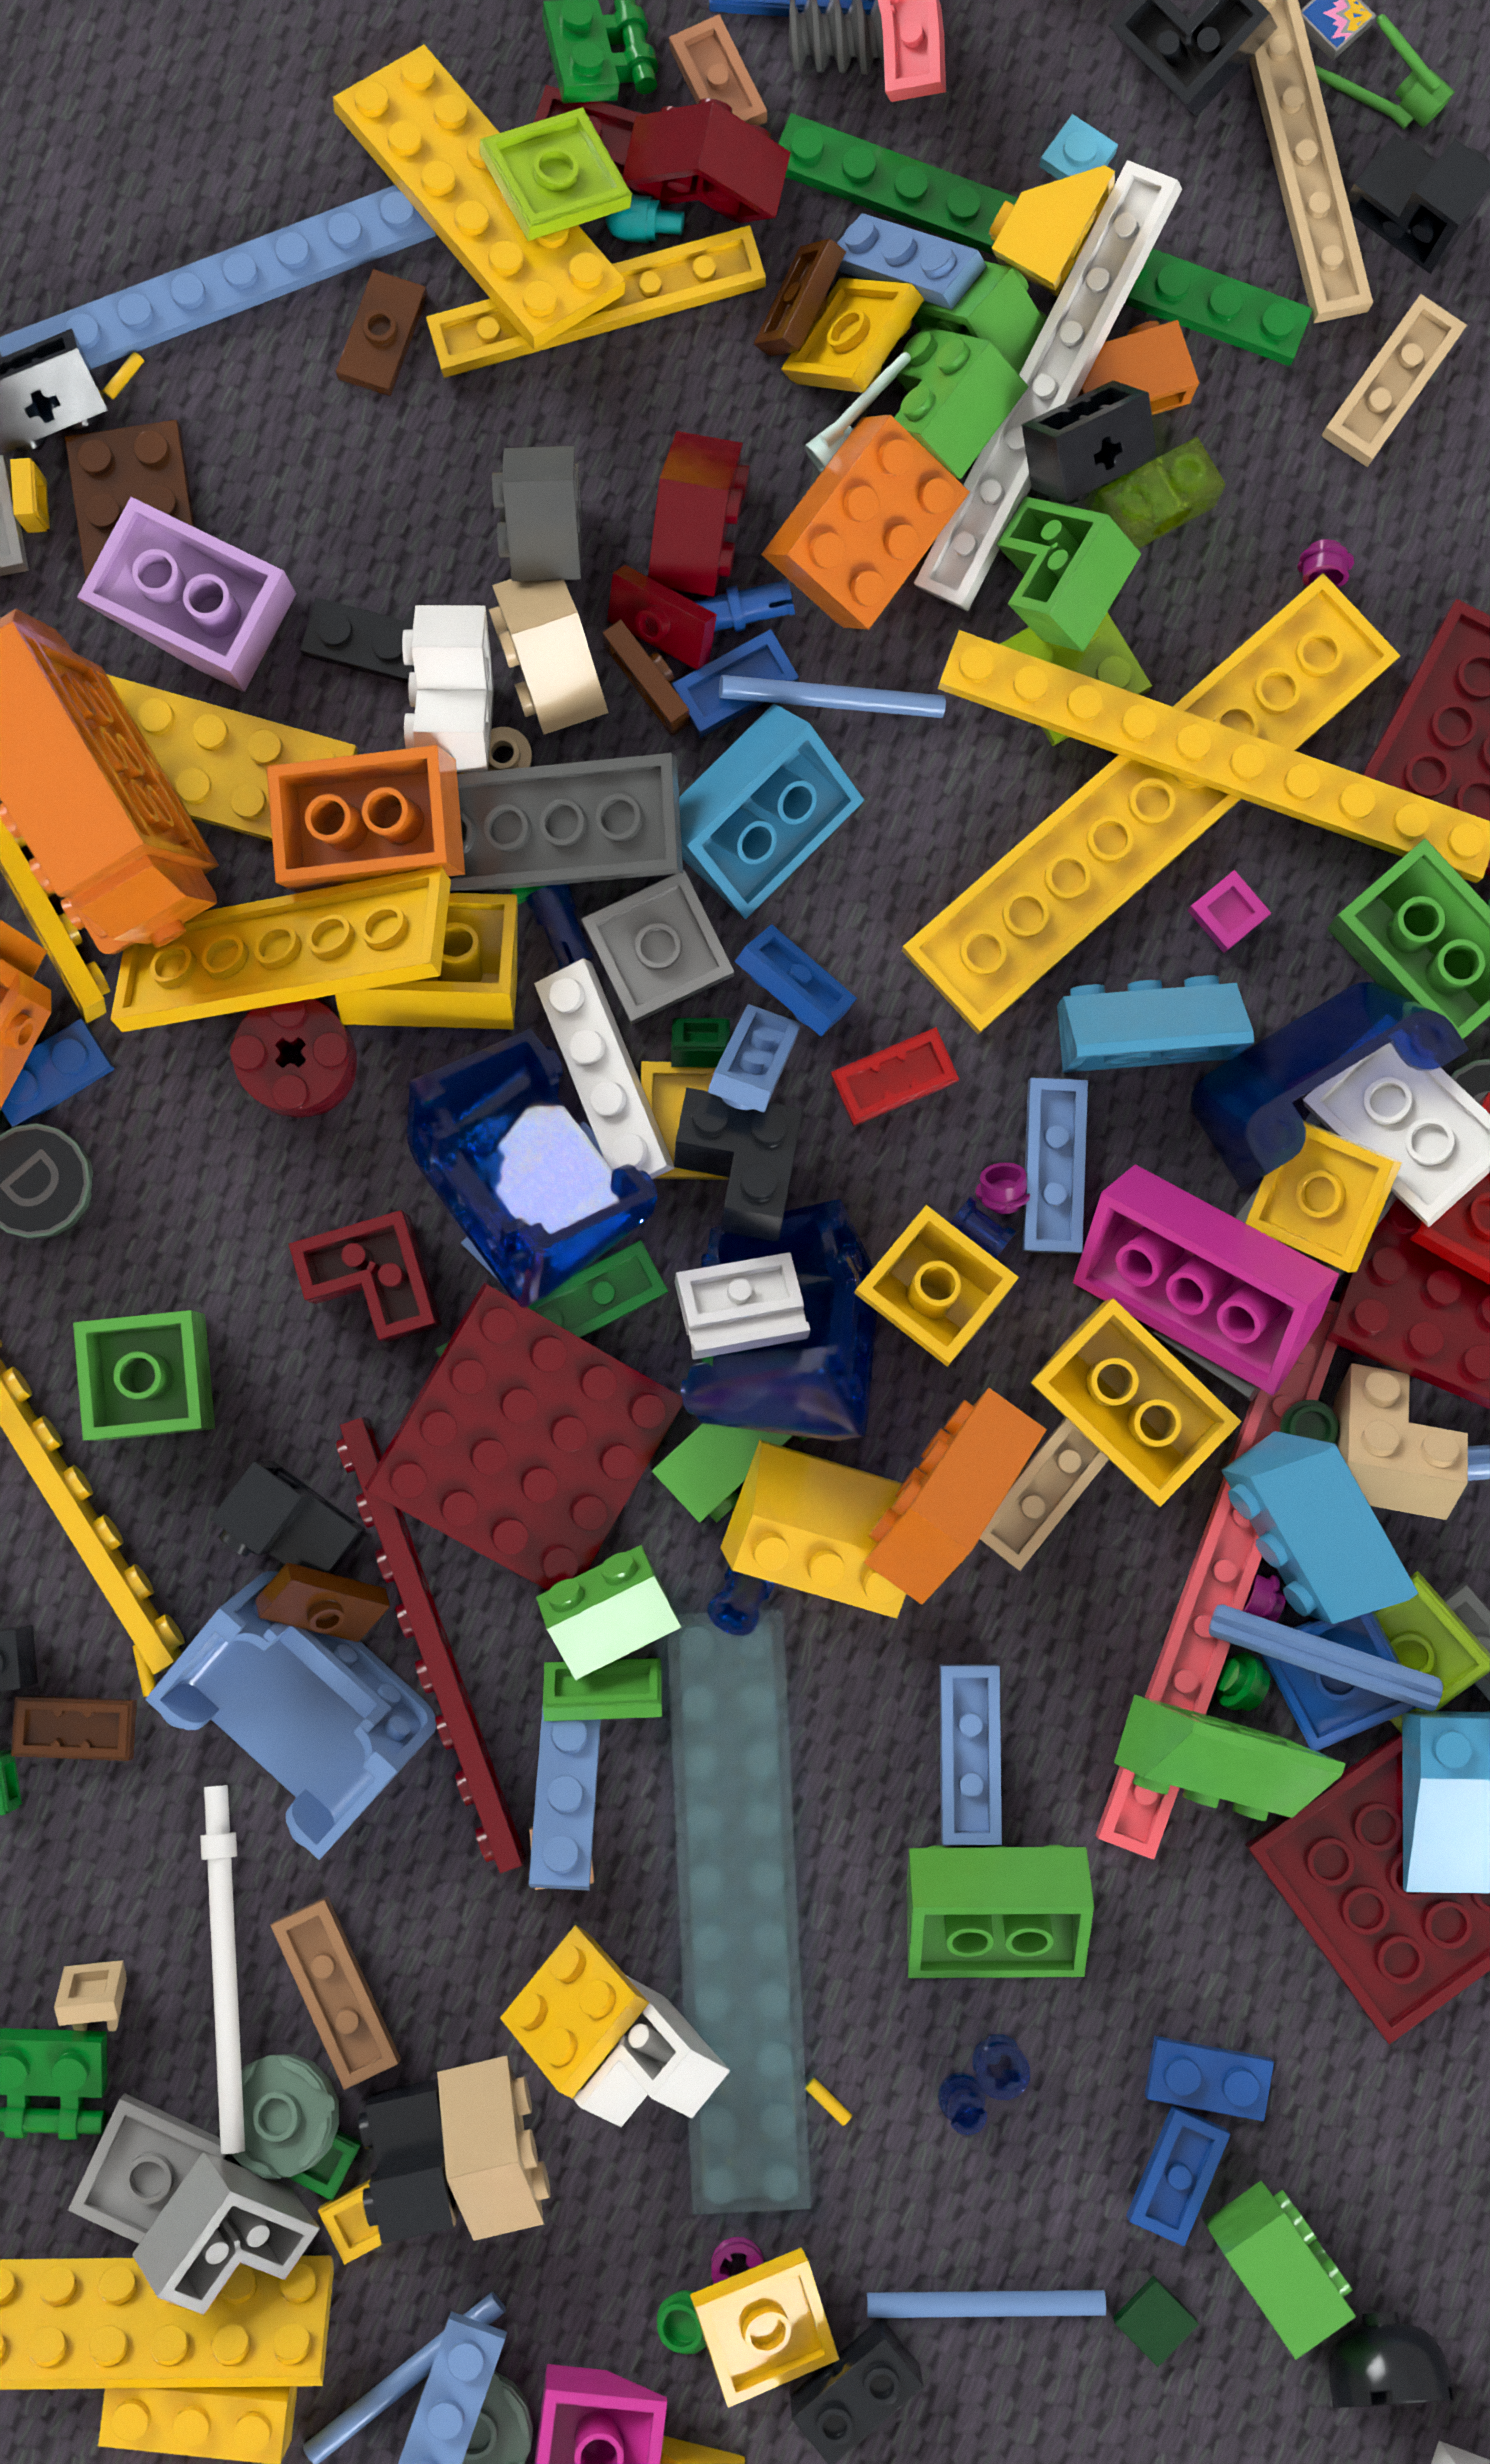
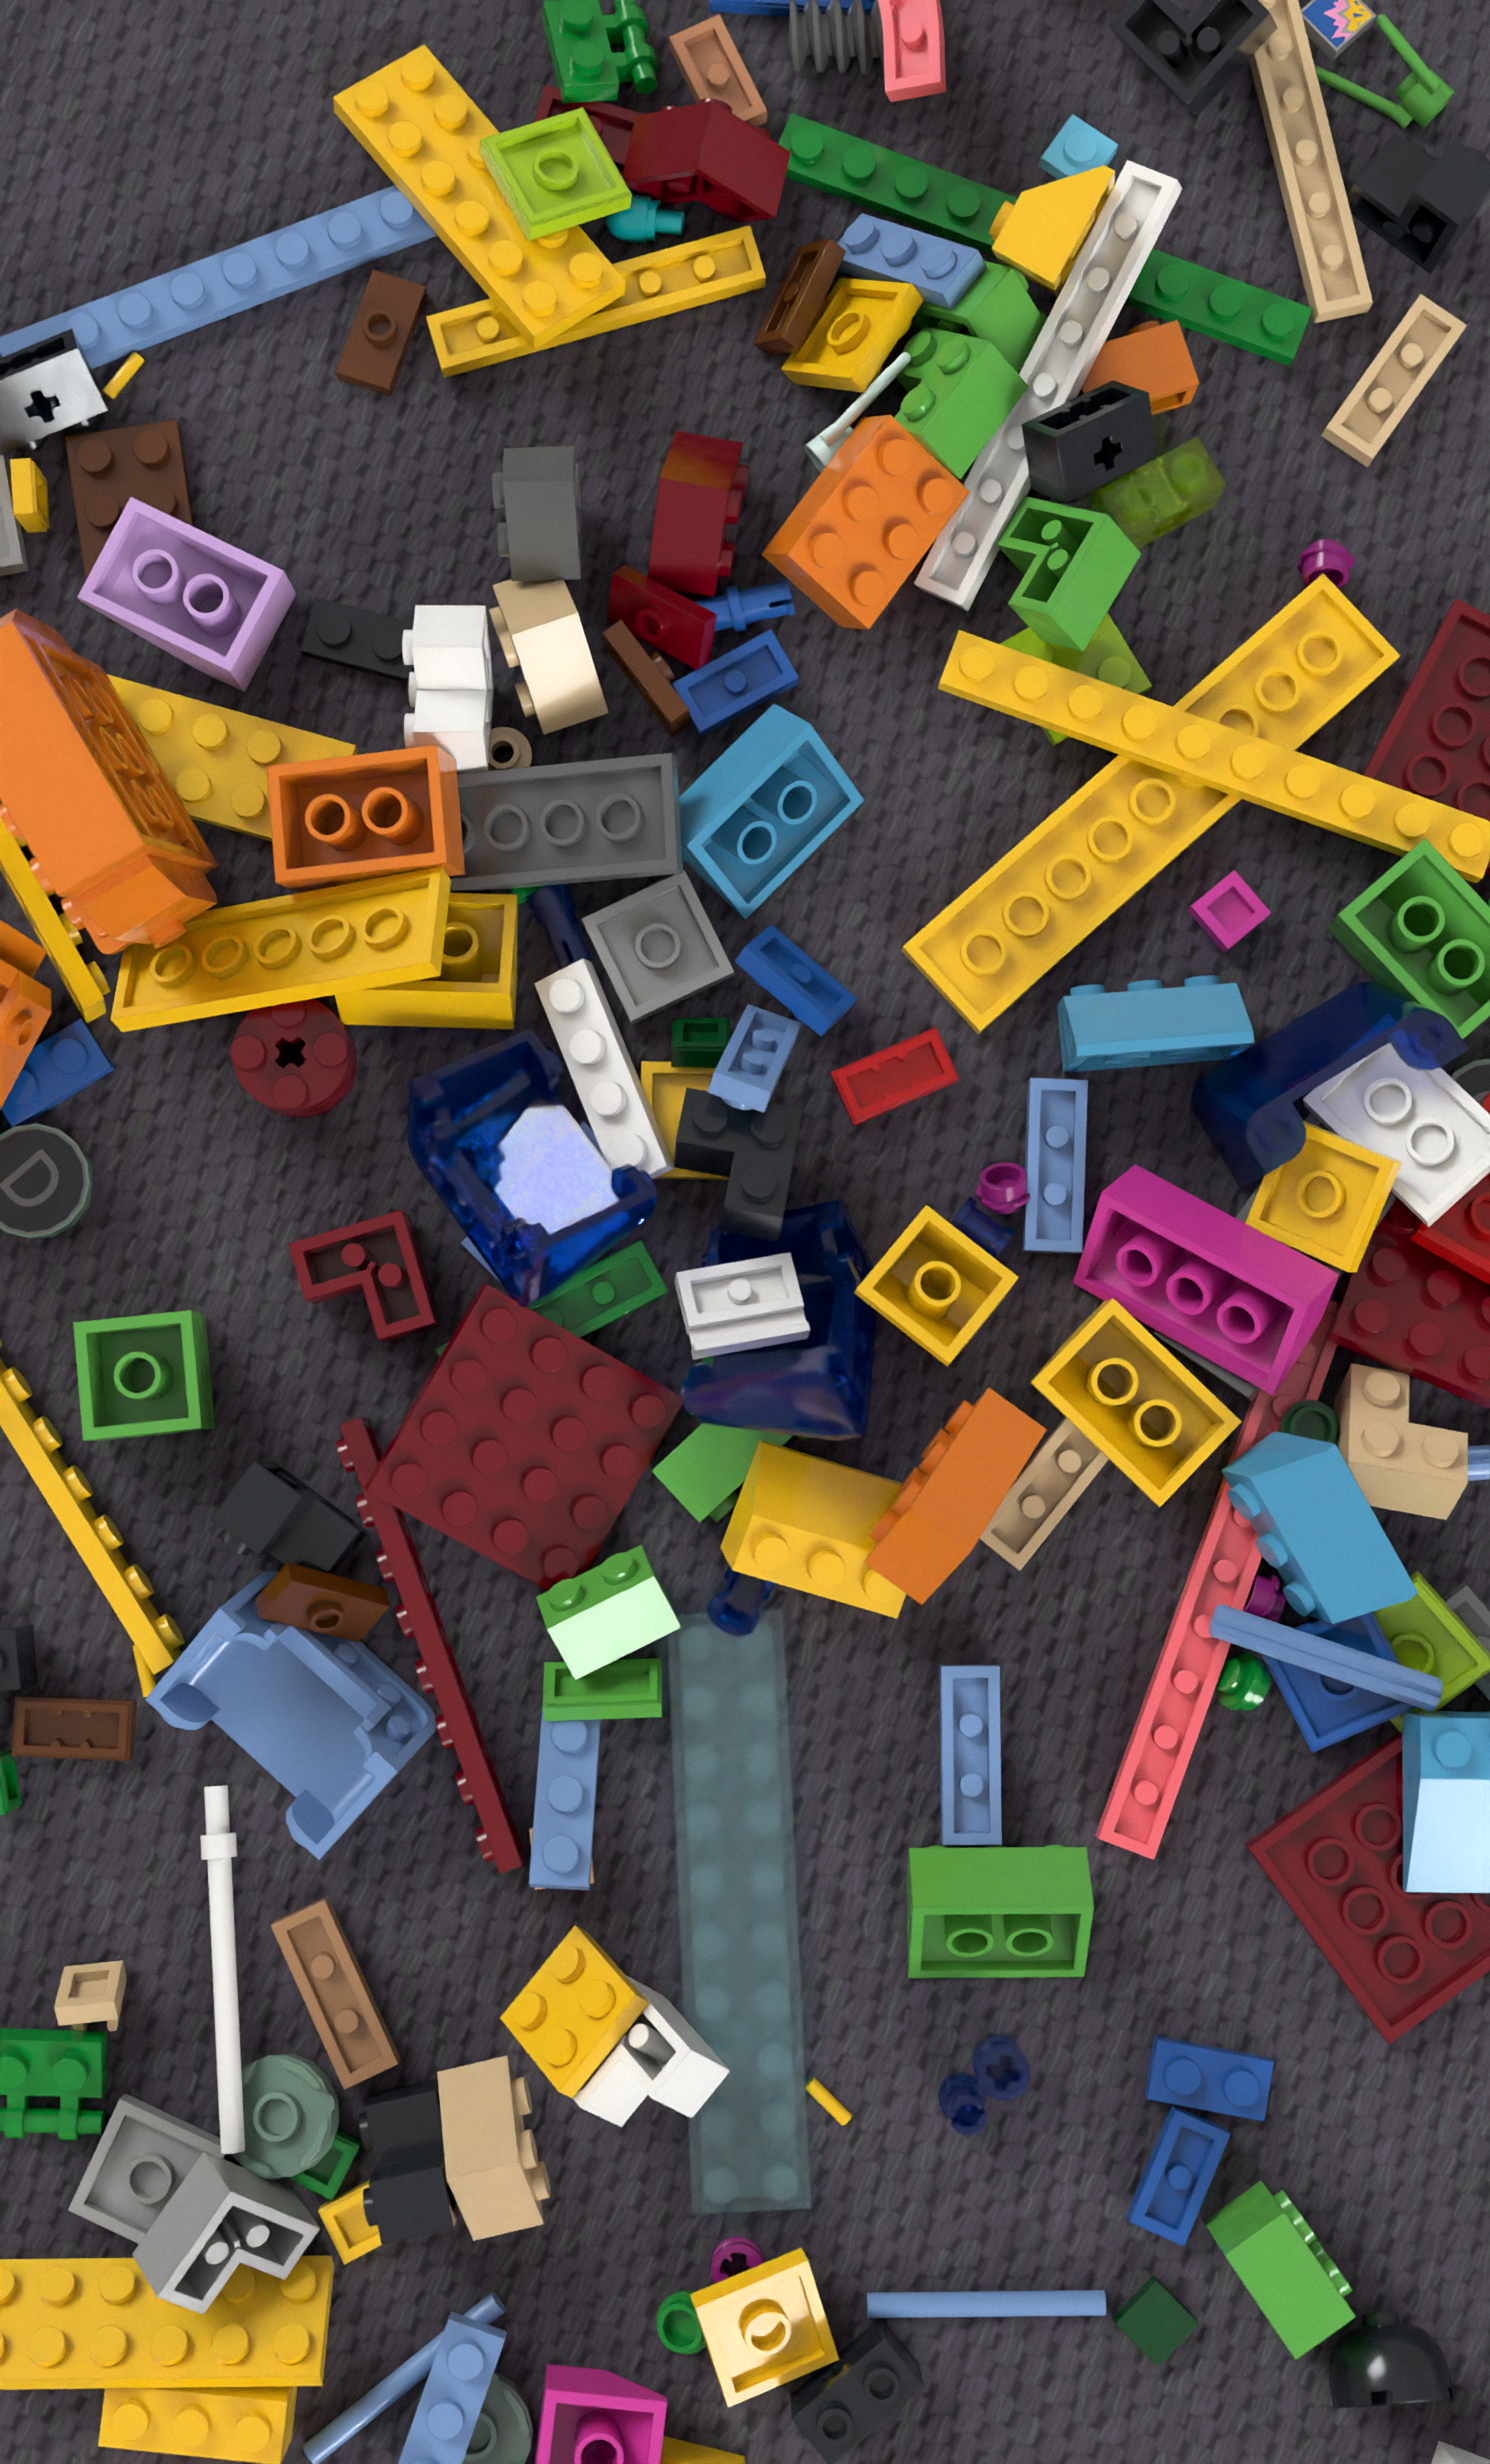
medium blue bar [719,675,946,718] -> none
bright green slope [1114,1694,1346,1821] -> none

